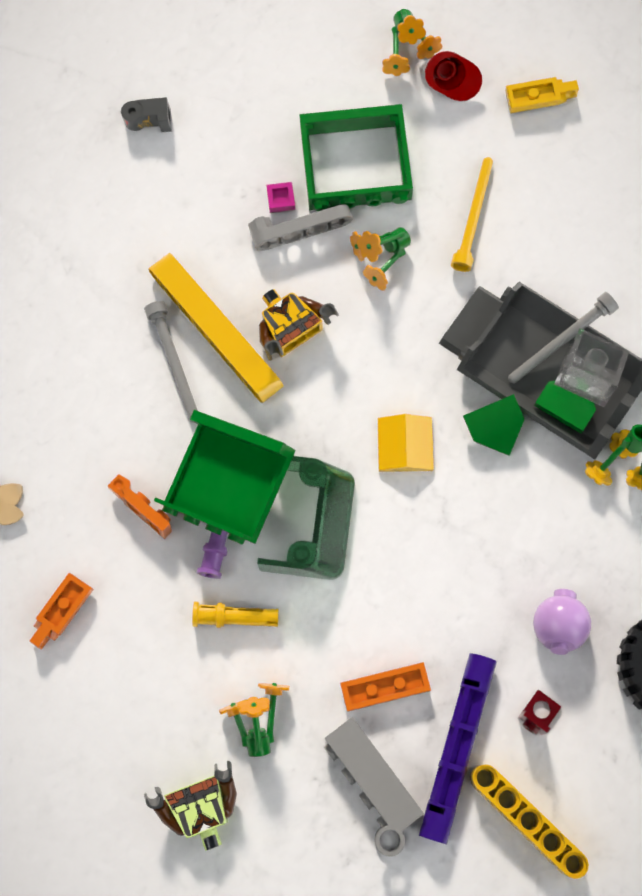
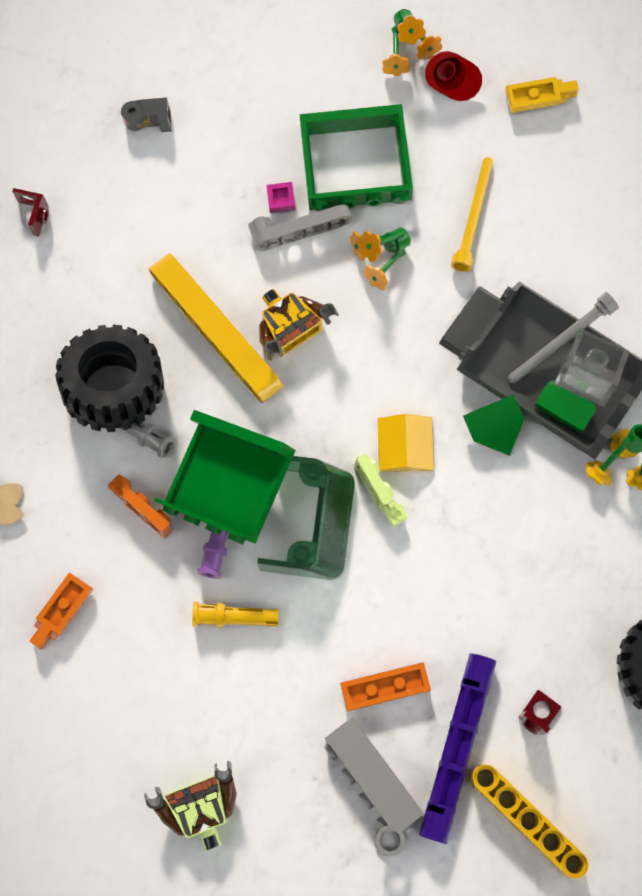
light grey piece [144,301,198,422] -> none
plant [219,683,290,757] -> none
lavender brick [533,589,591,655] -> none
none -> dark red bracket [12,188,49,236]
none -> black tyre [55,324,164,432]
none -> light grey pin [120,422,175,458]
none -> yellowish green hinge [354,453,408,527]

